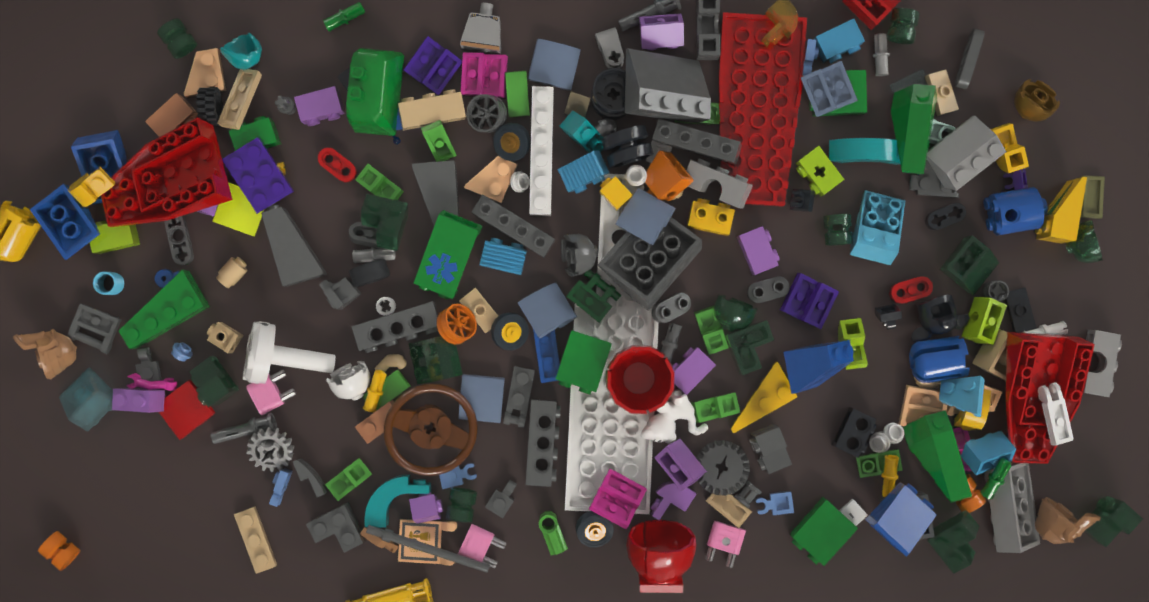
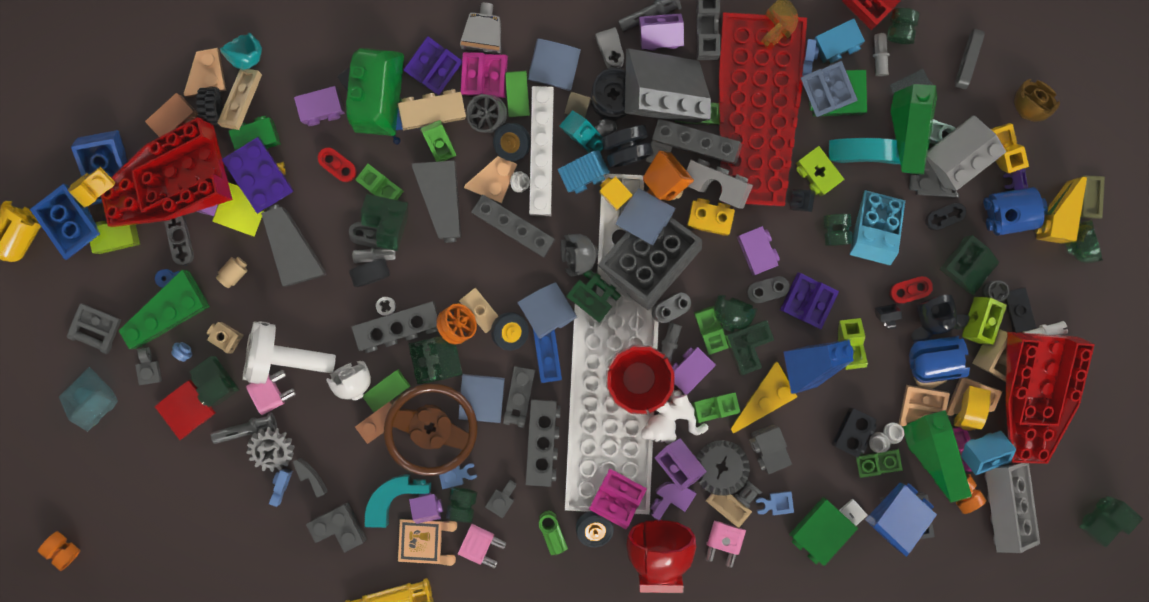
medium nougat head [13,329,77,380] -> none
medium azure piece [93,271,124,295] -> none
medium lavender brick [112,388,165,413] -> none
dark pink arm [127,373,177,391] -> none
clear green wheel [157,18,197,59] -> none
tan plate [234,506,277,574] -> none
dark grey axle [275,96,296,115] -> none
dark grey brick [319,277,362,310] -> none
green axle [323,2,365,32] -> none
bright green slope [325,458,372,502] -> none
medium nougat tile [360,527,399,553] -> none
yellow axle [363,370,387,413] -> none
dark grey bar [366,525,490,573] -> none
tan arm [375,354,407,372] -> none
green panel [414,210,482,299] -> none
dark azure brick [480,238,527,275] -> none
green brick [556,330,612,395] -> none
white plate [626,165,647,186] -> none
yellow axle [881,455,899,497] -> none
tan plate [925,70,959,116] -> none
clear green brick [927,510,980,574] -> none
medium azure wing [939,376,985,417] -> none
green axle [980,458,1011,499] -> none
medium nougat head [1035,497,1101,544] -> none
white hinge [1038,382,1074,445] -> none
light grey arch [1083,330,1122,397] -> none

